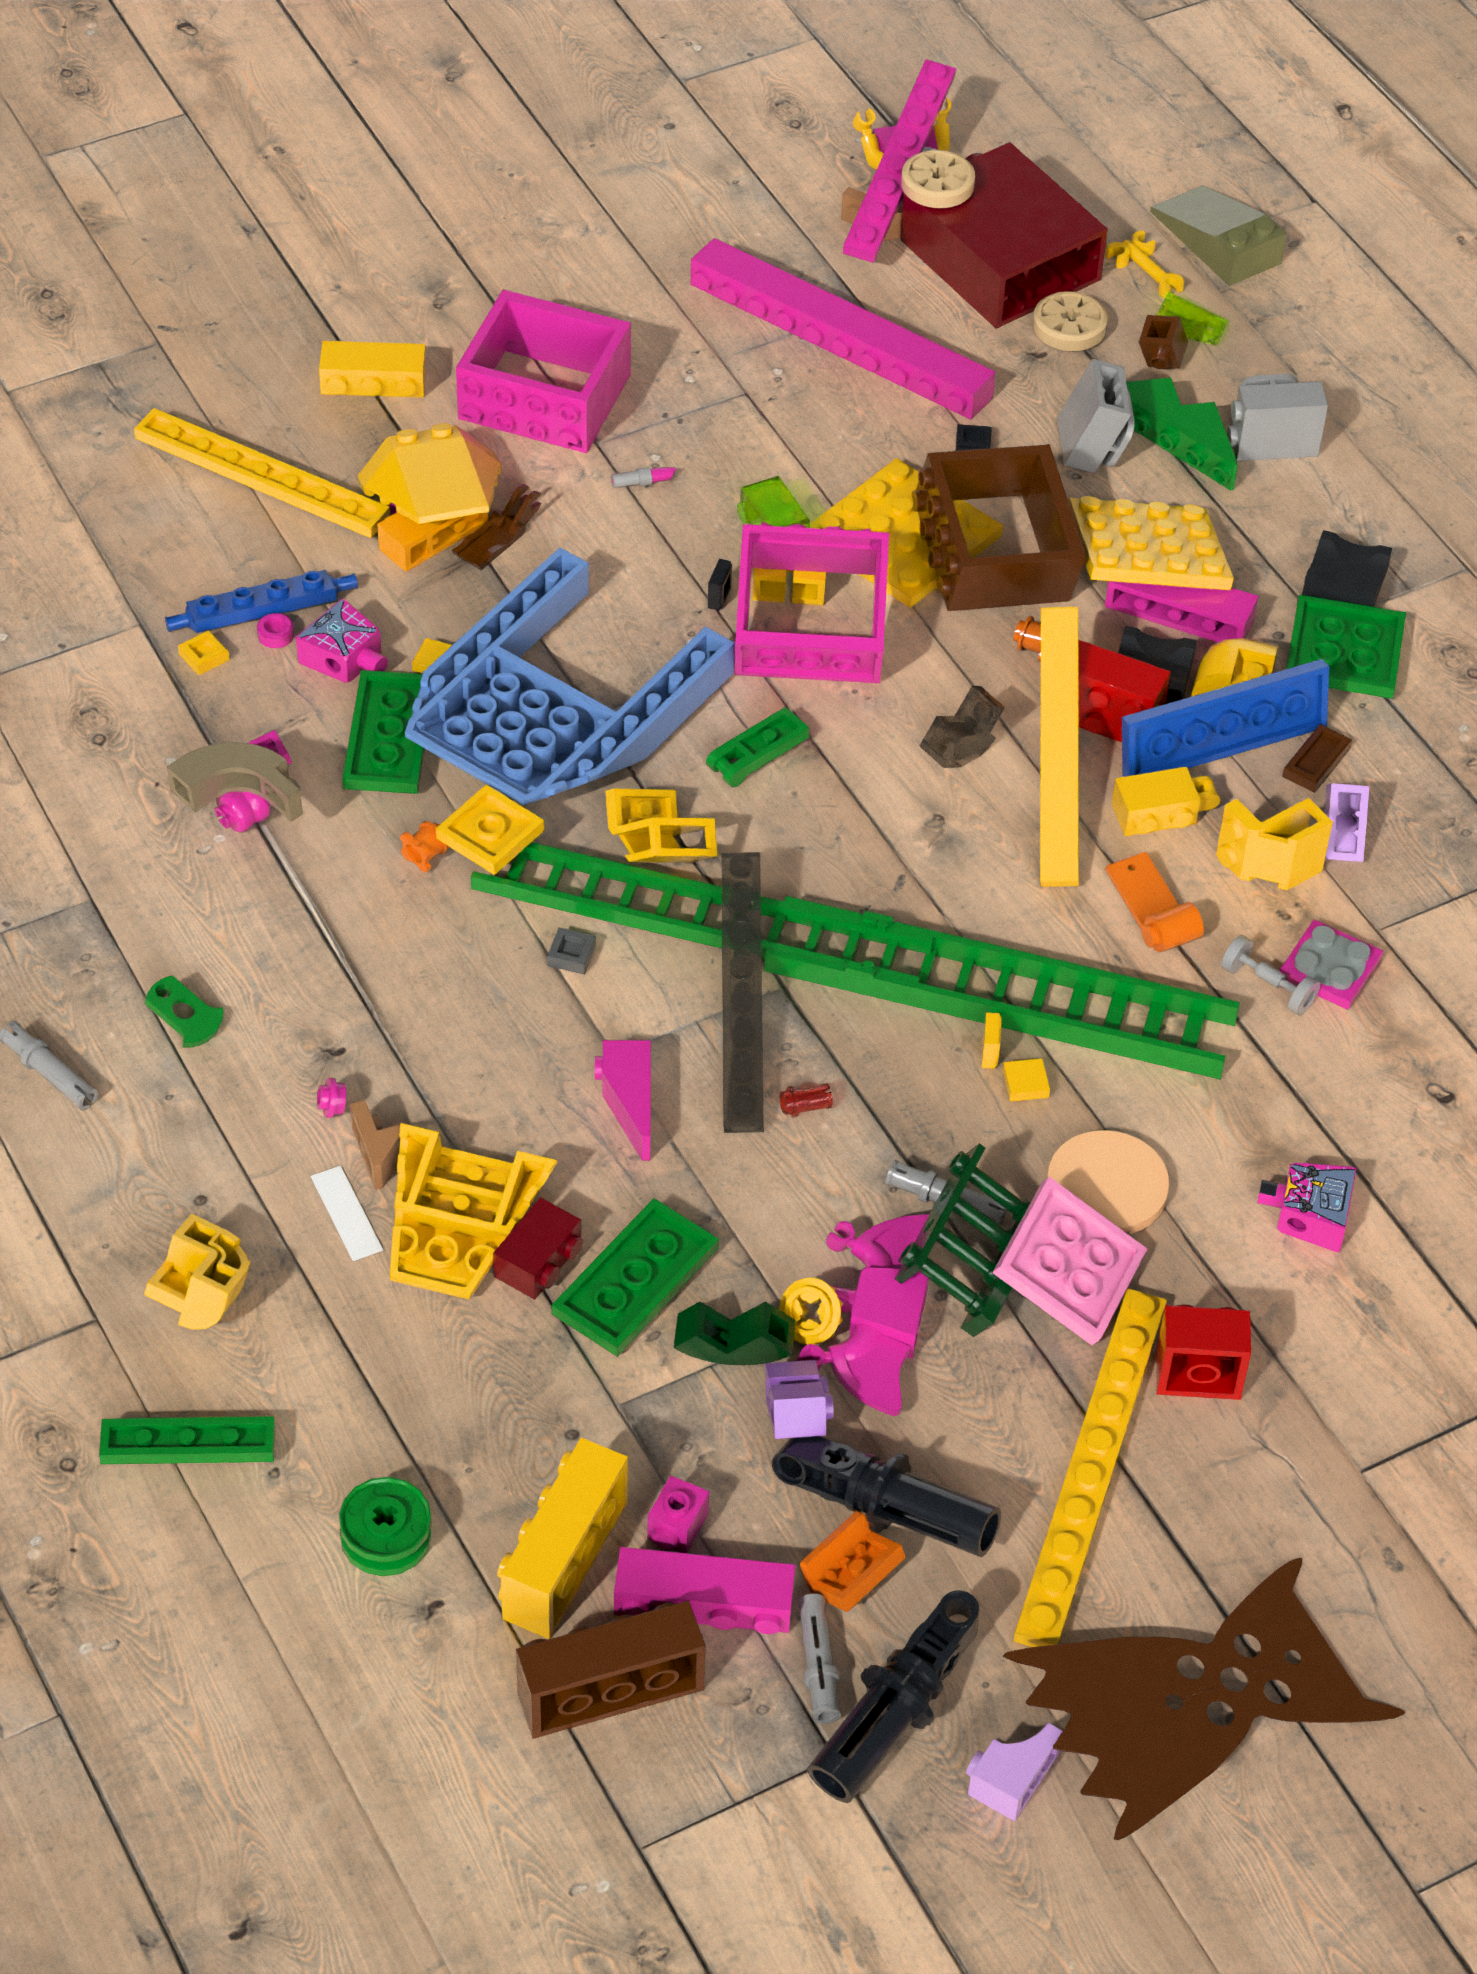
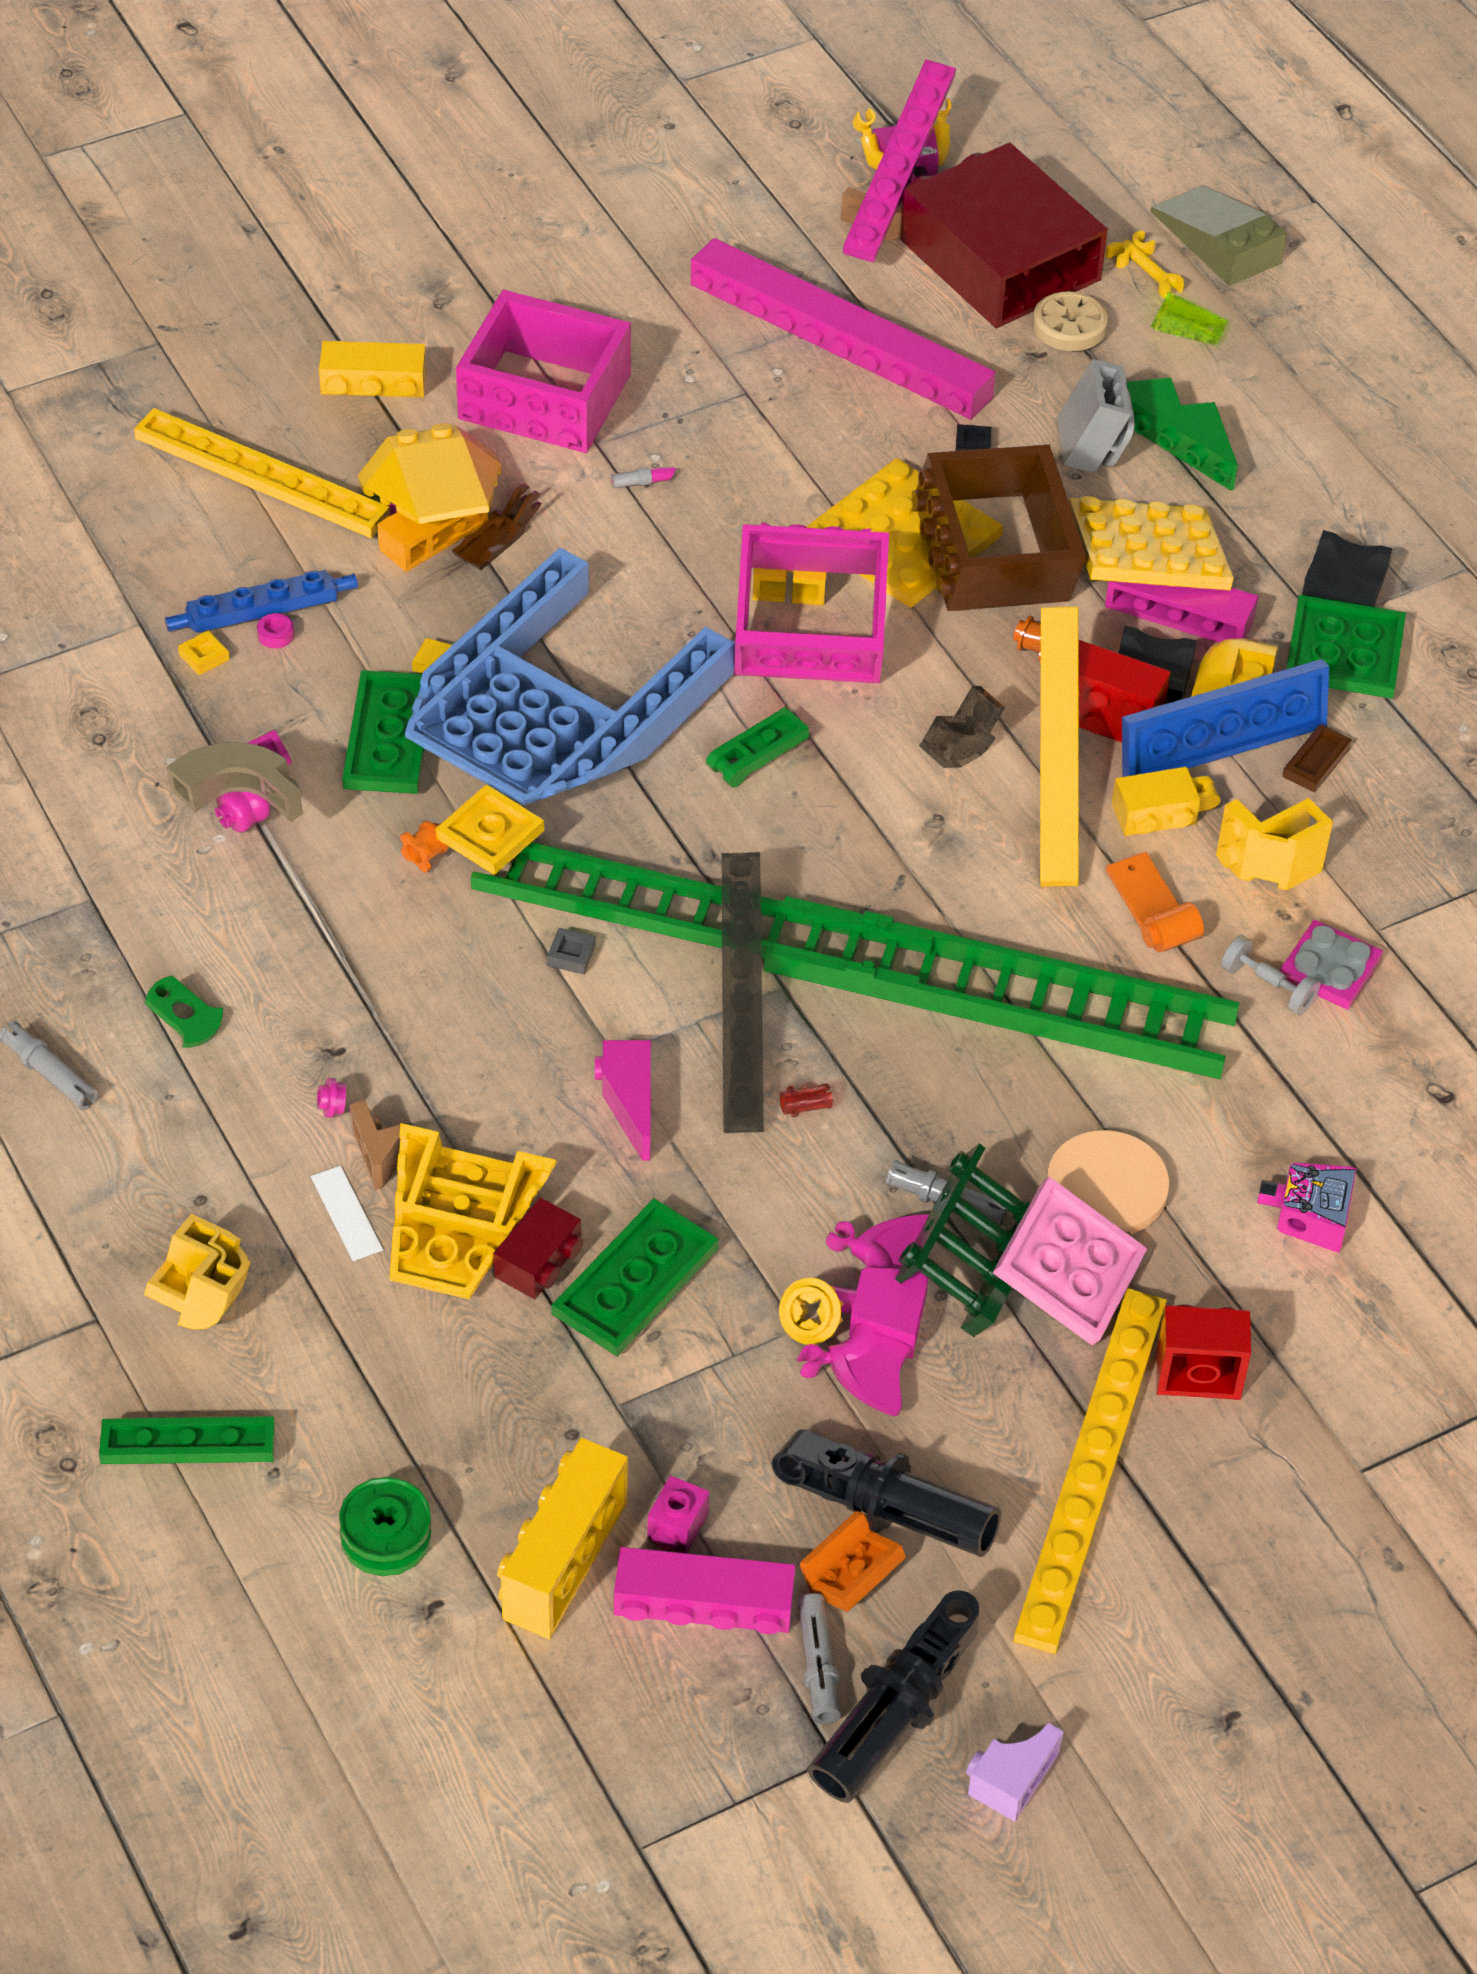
dark pink torso [296,599,388,683] -> none
reddish brown brick [516,1600,706,1739] -> none
yellow piece [605,788,718,863] -> none
dark green brick [674,1301,796,1366] -> none
black tile [708,558,732,611] -> none
clear neon green brick [737,475,810,528] -> none
medium lavender brick [765,1360,833,1439] -> none
tan wheel [901,150,975,208] -> none
yellow tile [981,1013,1002,1069] -> none
yellow tile [1002,1058,1050,1102] -> none
reddish brown piece [1003,1558,1405,1840] -> none
reddish brown brick [1139,315,1188,369] -> none
light grey brick [1227,374,1328,461] -> none
lavender arch [1324,783,1370,862] -> none

